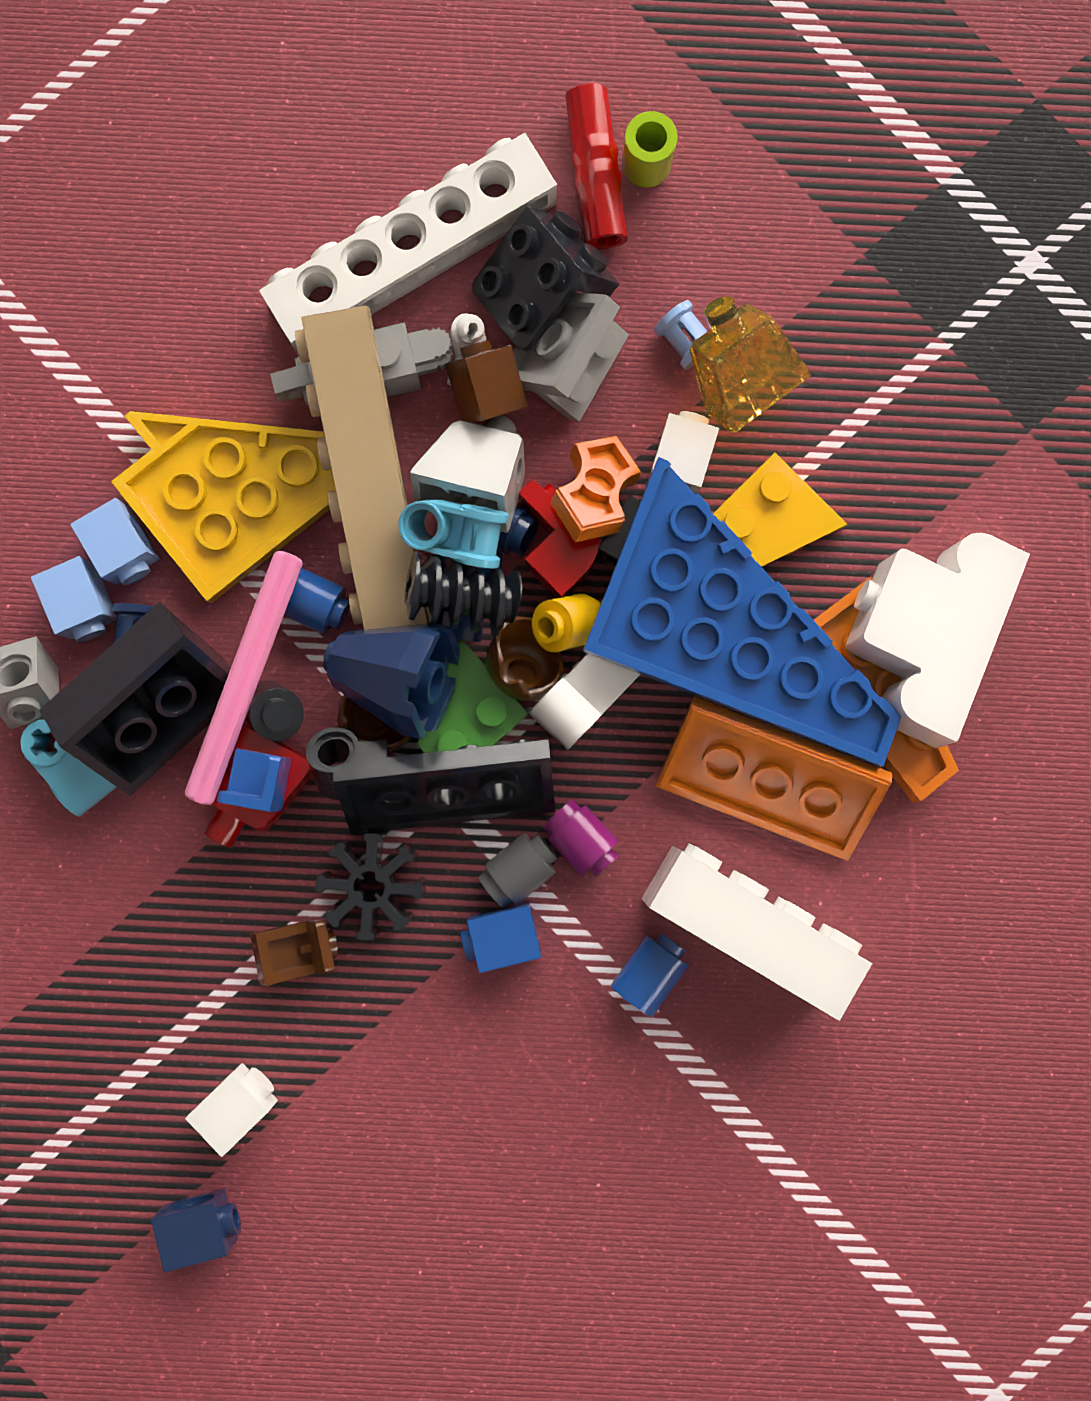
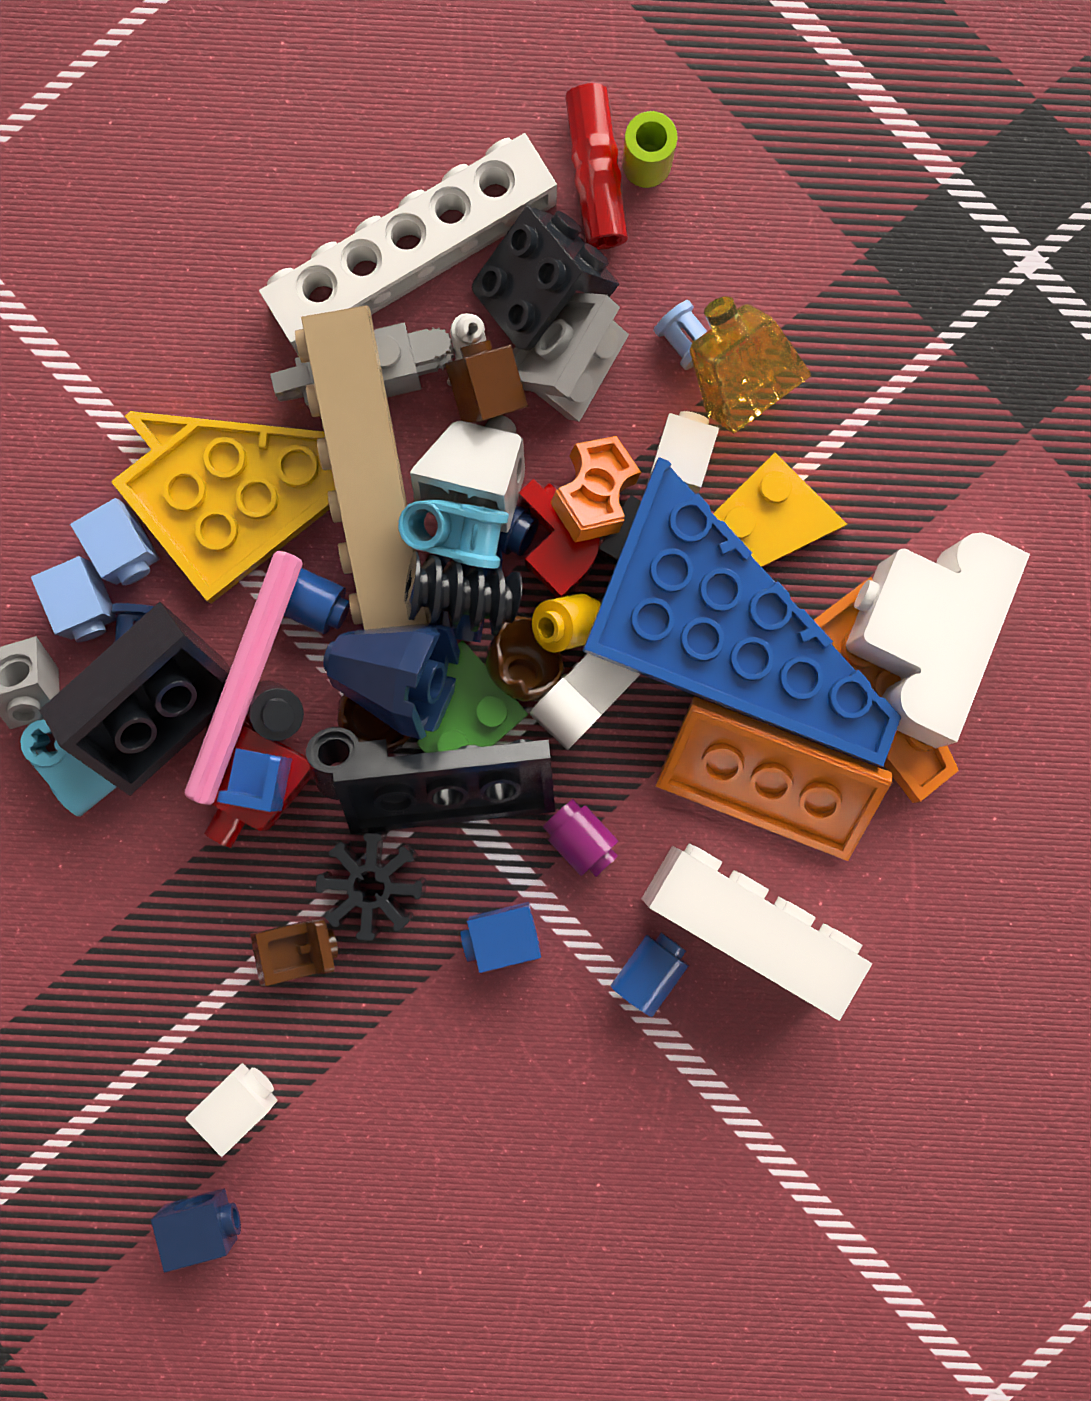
dark grey brick [479,833,558,909] -> none

